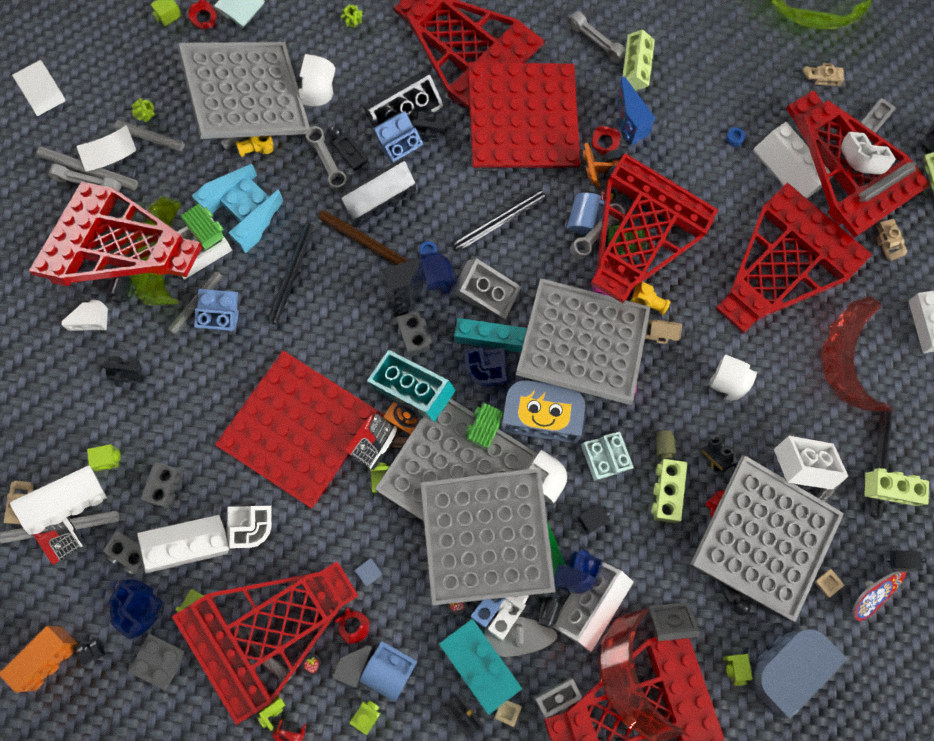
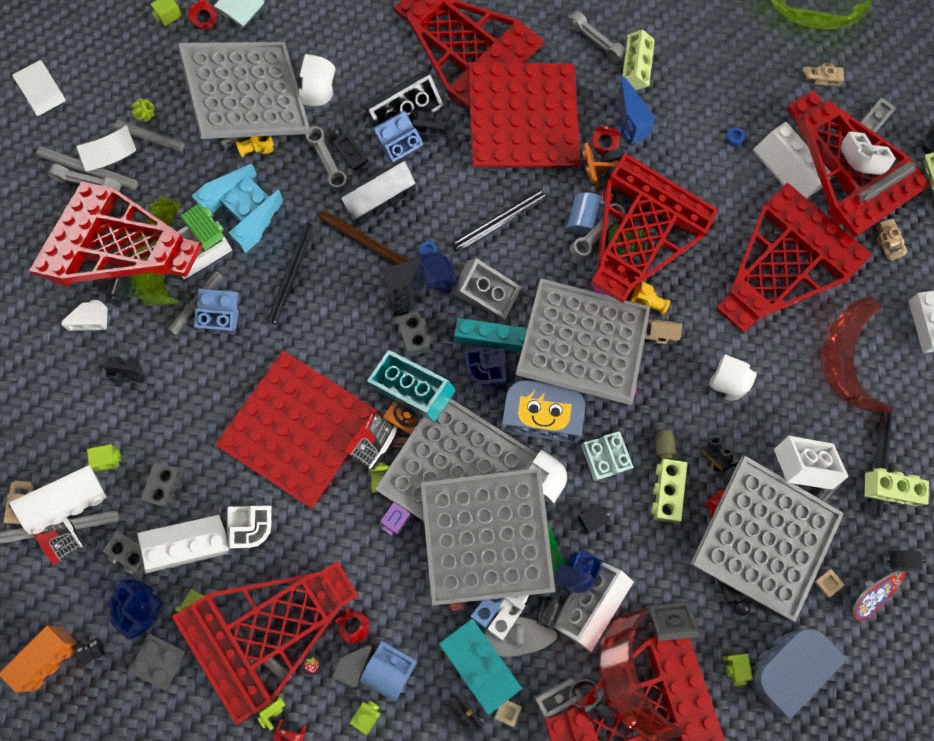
lime gear [341,5,363,28] -> none
sand blue tile [355,558,383,587] -> none
bright green brick [465,403,504,451] -> none
none -> medium lavender brick [380,502,411,536]
none -> black piece [570,679,612,721]

